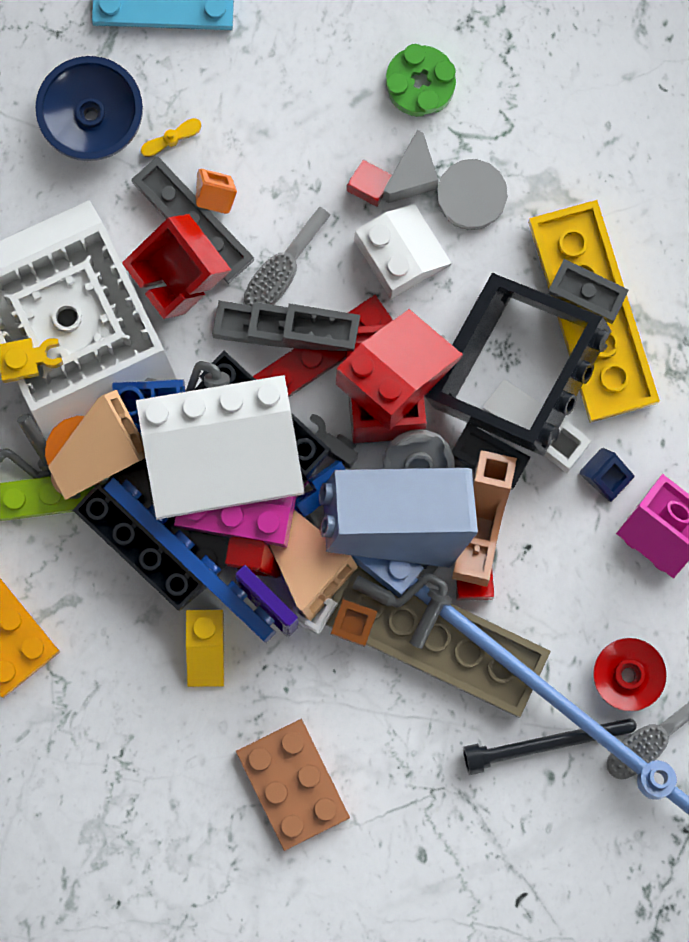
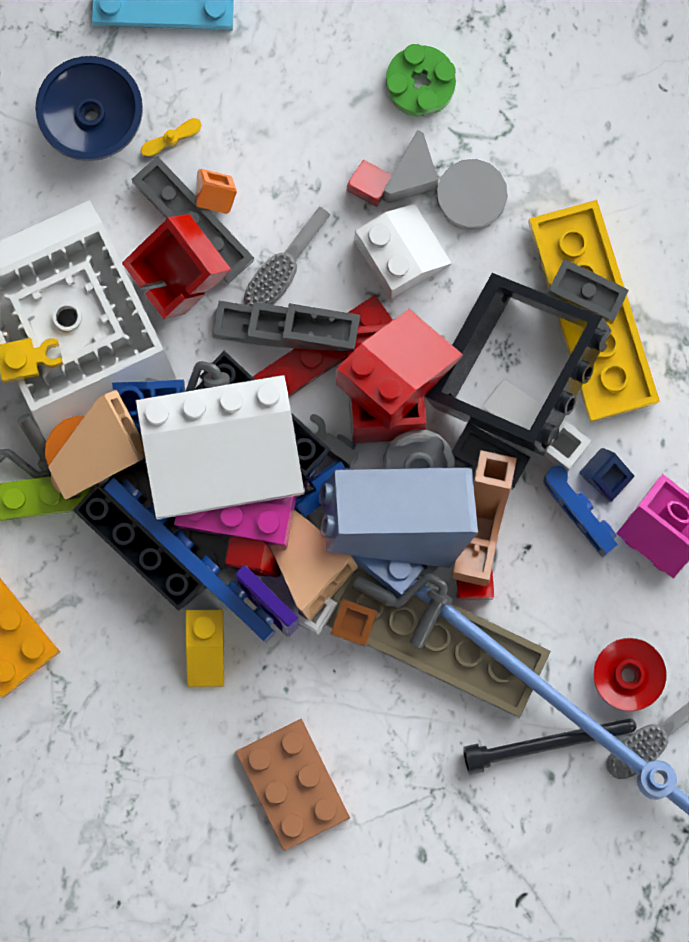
none -> blue plate [543,466,618,558]

